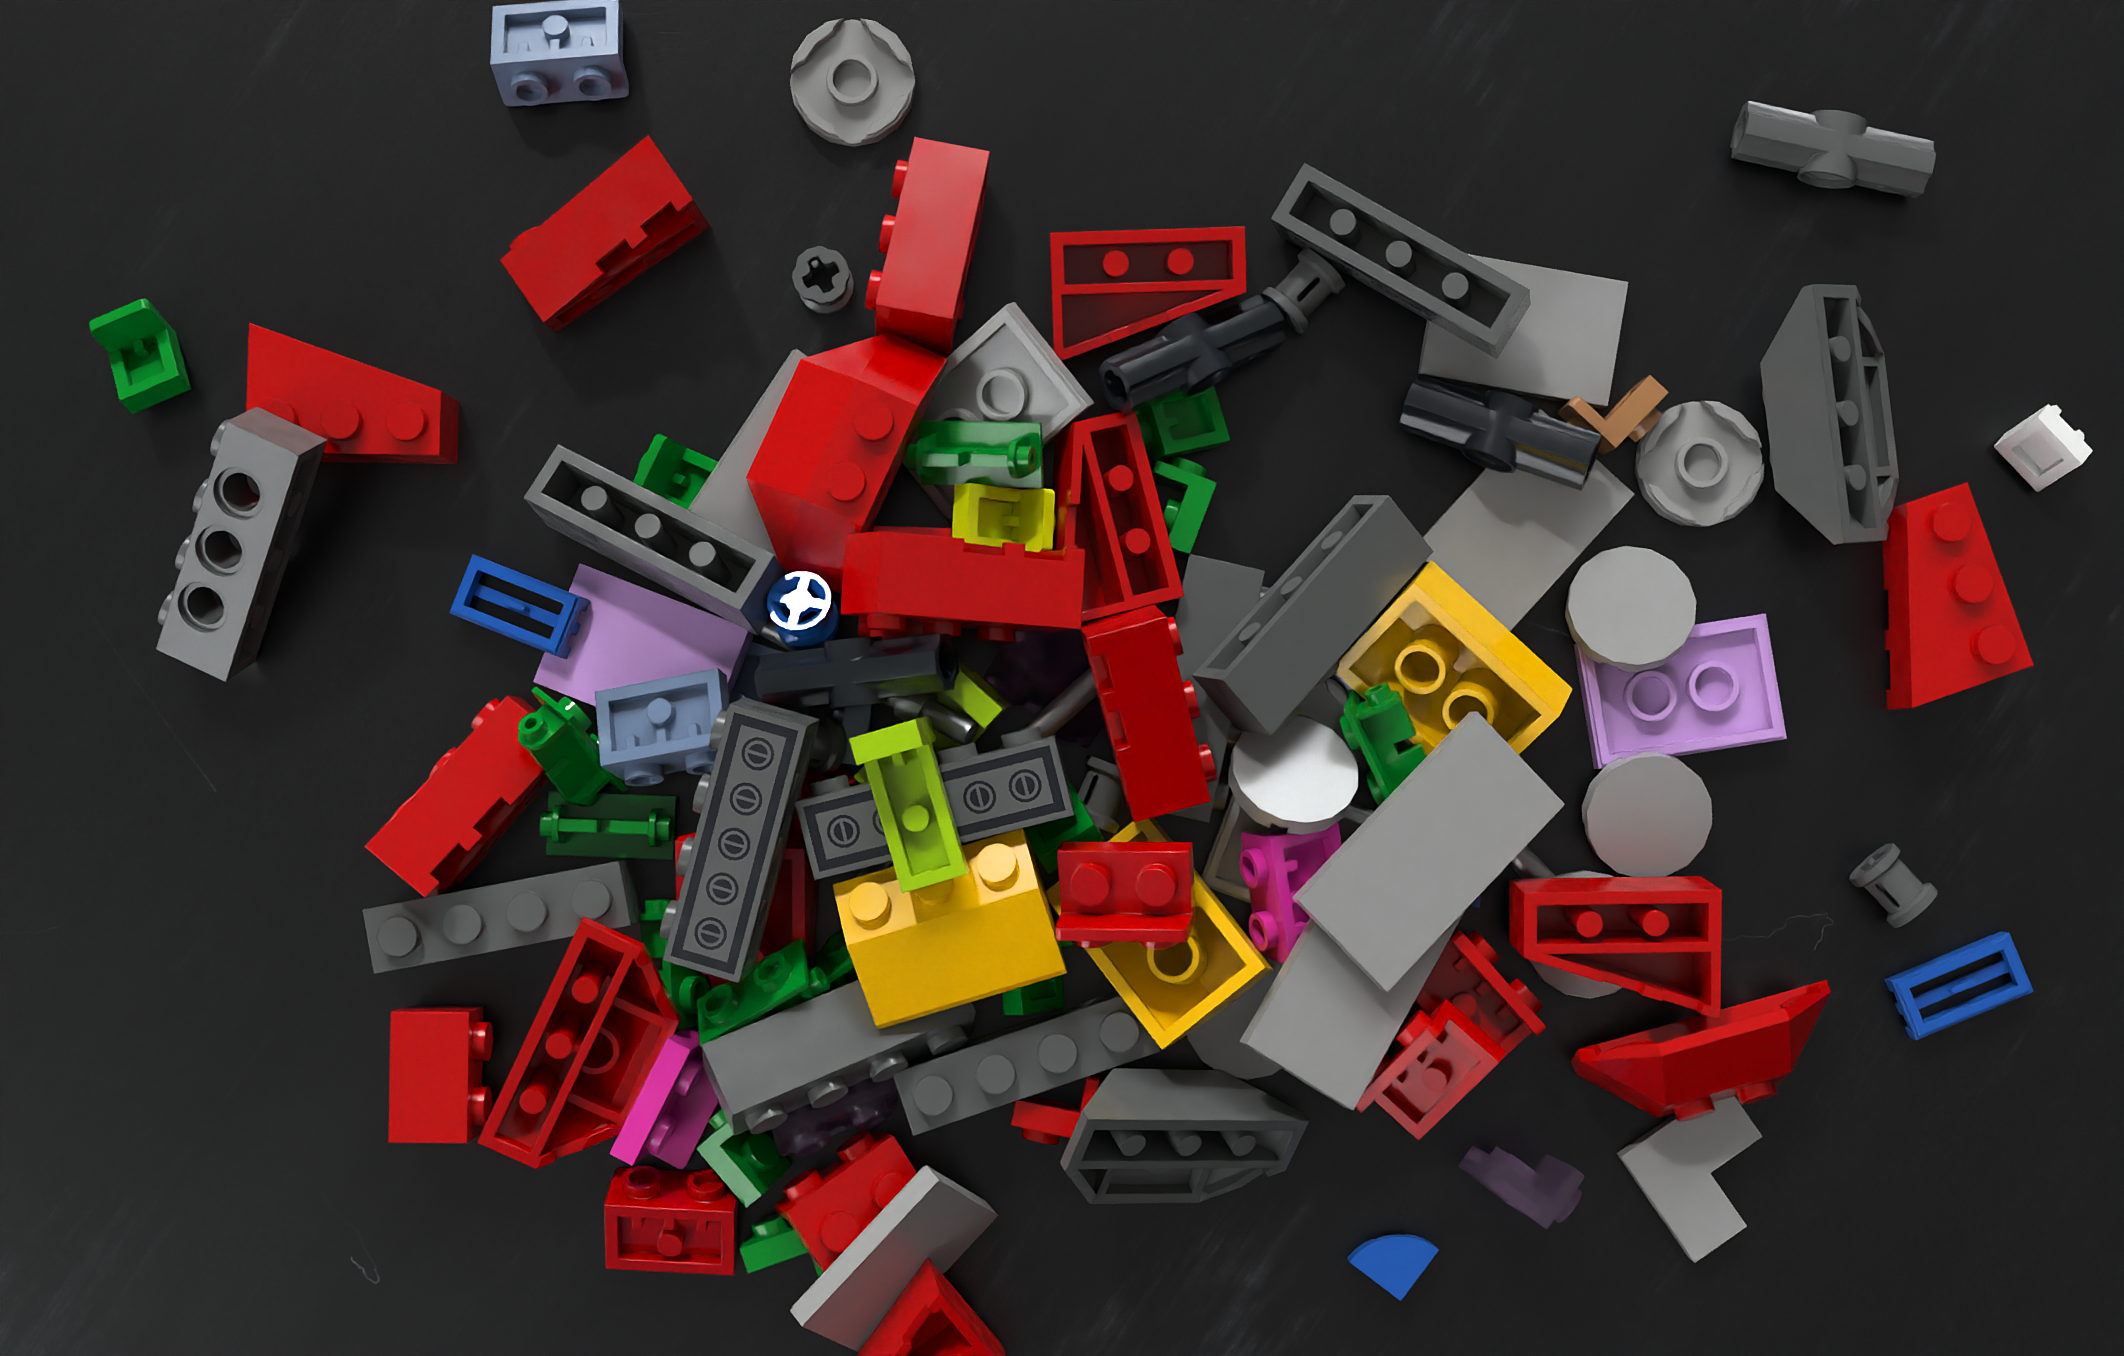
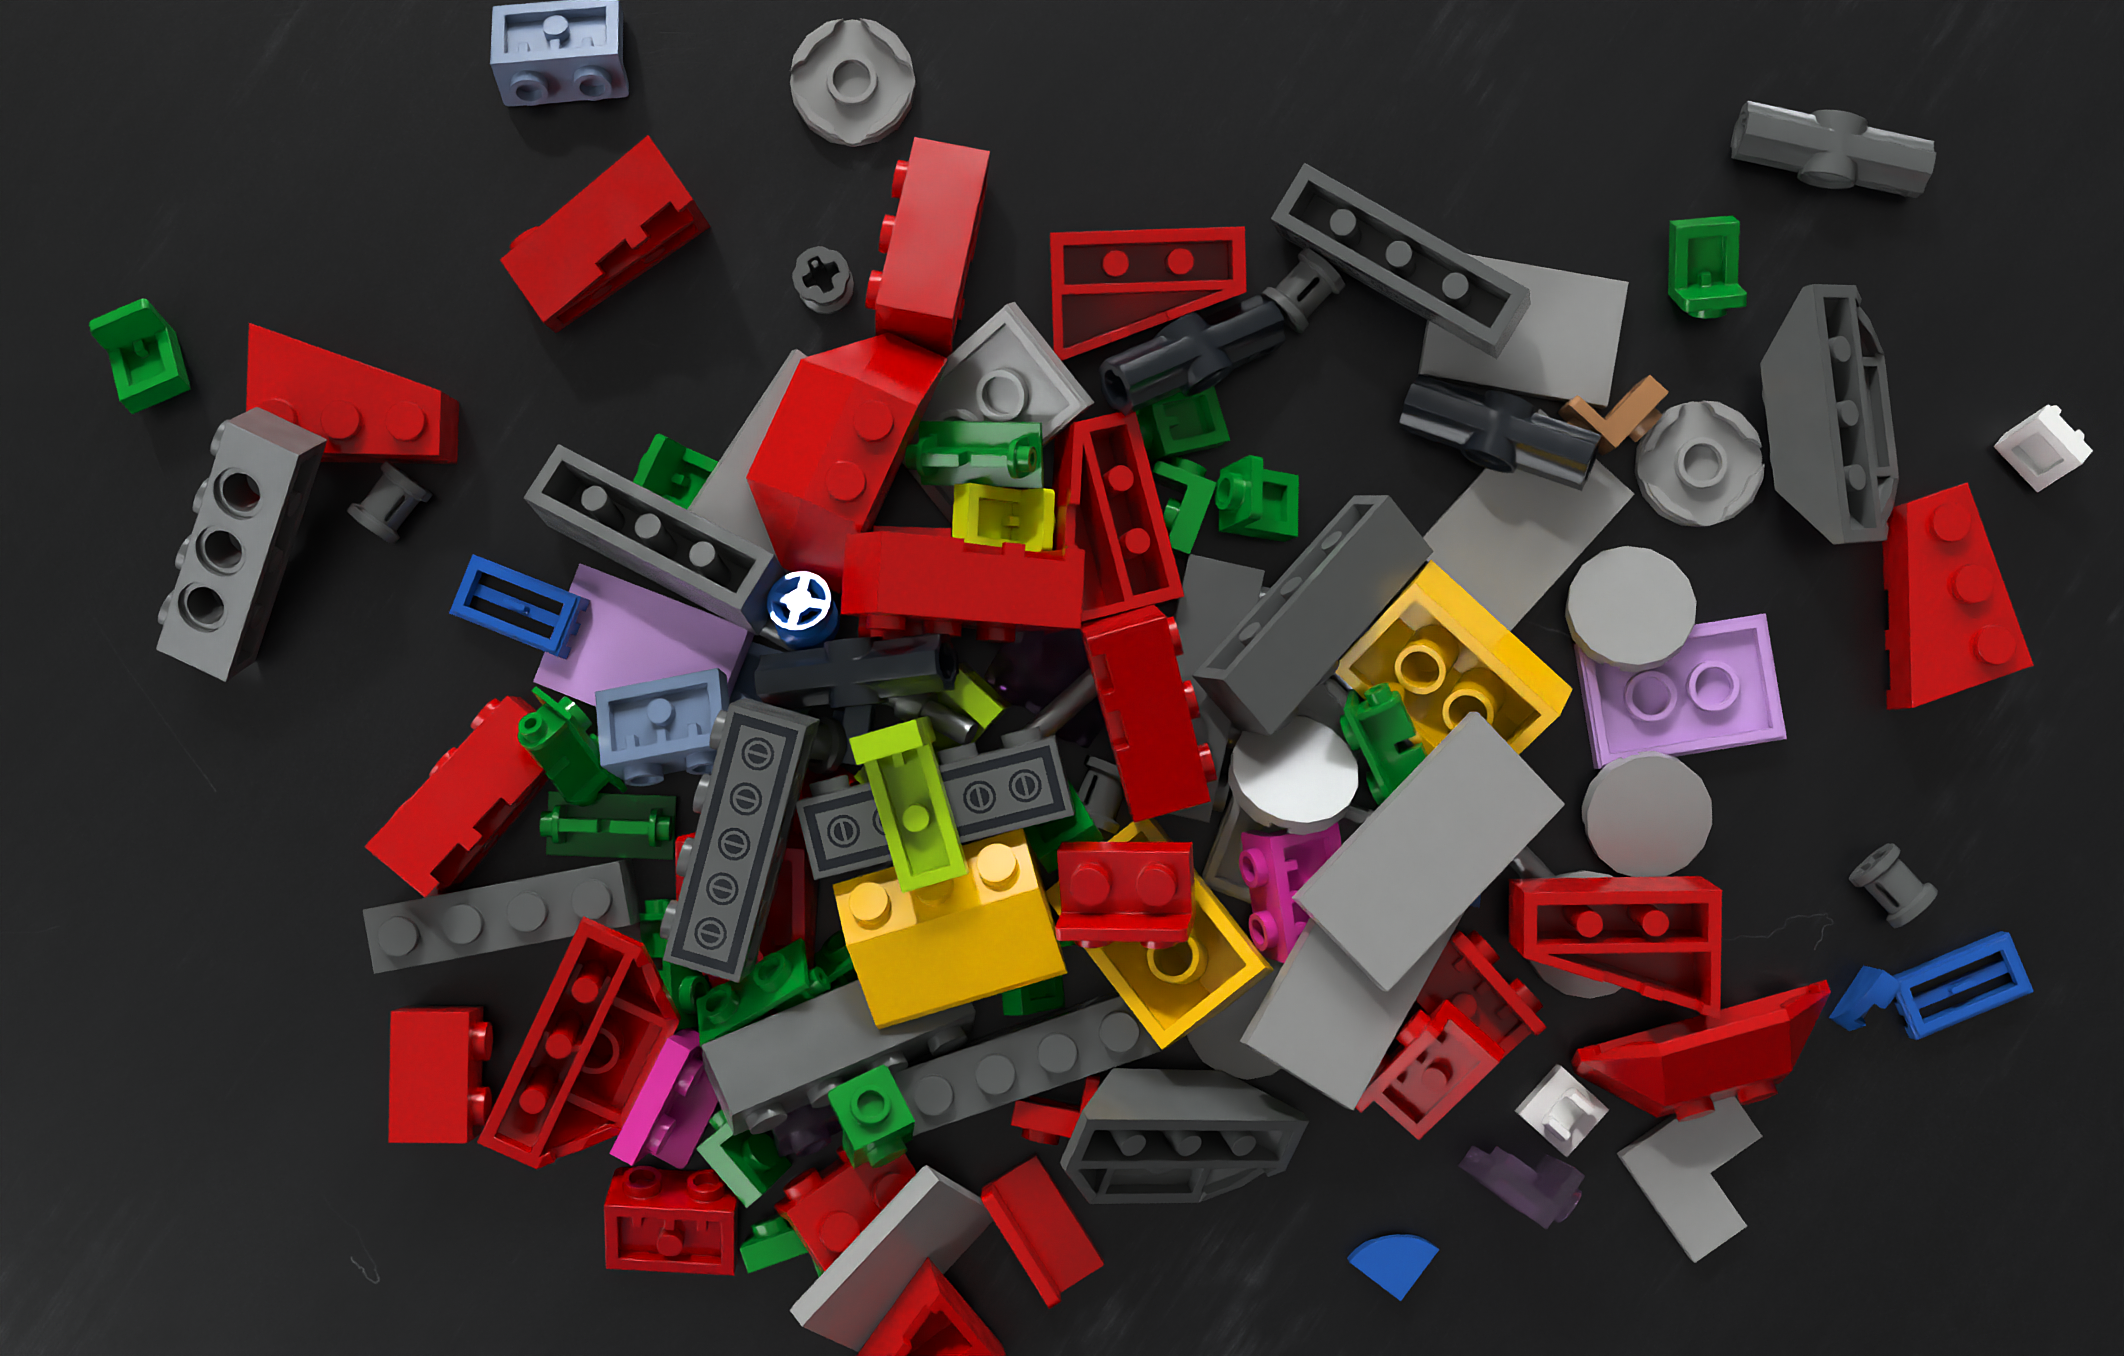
none -> dark grey bush [347,460,433,545]
none -> green bracket [828,1065,915,1169]
none -> red panel [981,1152,1104,1309]
none -> green bracket [1215,455,1299,542]
none -> white tile [1515,1064,1609,1157]
none -> green bracket [1668,215,1747,318]
none -> blue tile [1829,965,1902,1031]

